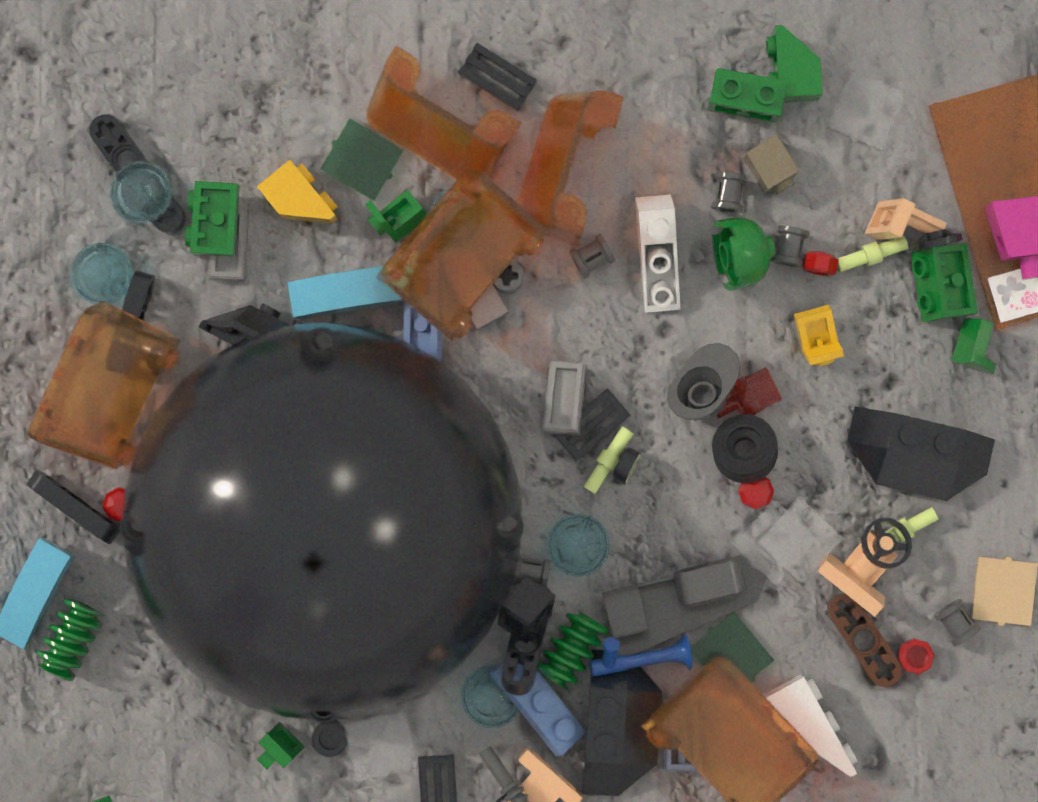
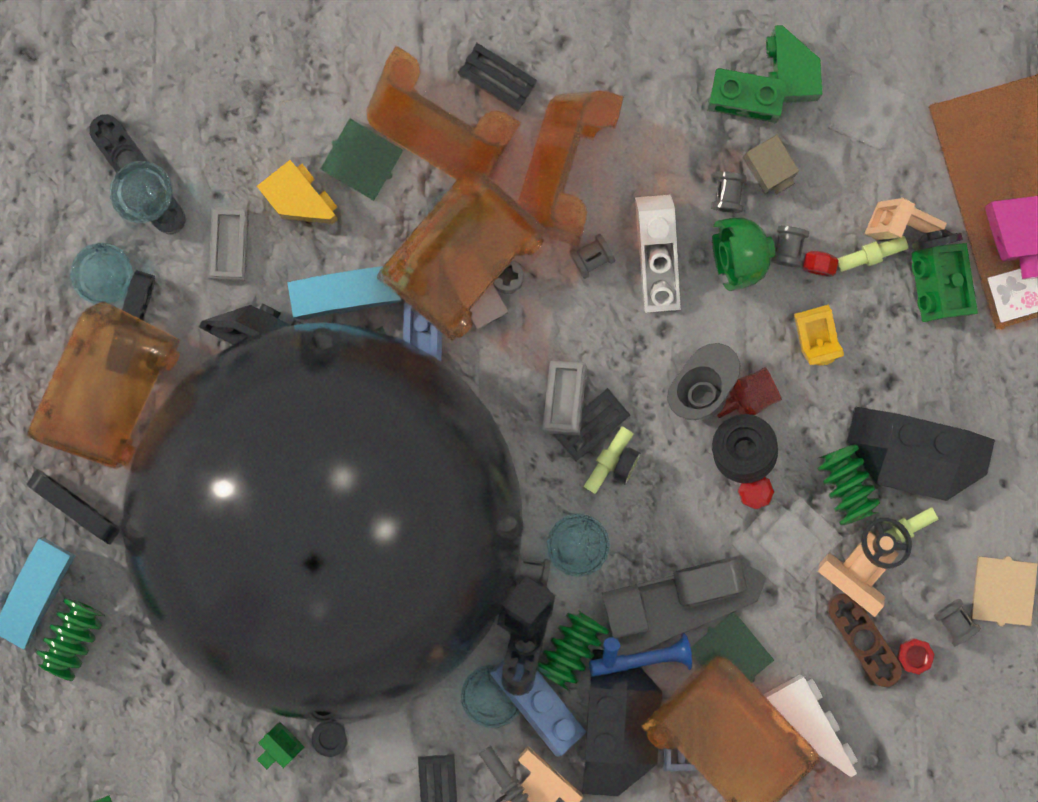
red tile [102,487,132,522] -> none
green bracket [185,181,240,257] -> none
green bracket [365,189,429,243] -> none
green tile [951,318,996,374] -> none
none -> green piece [818,445,880,525]

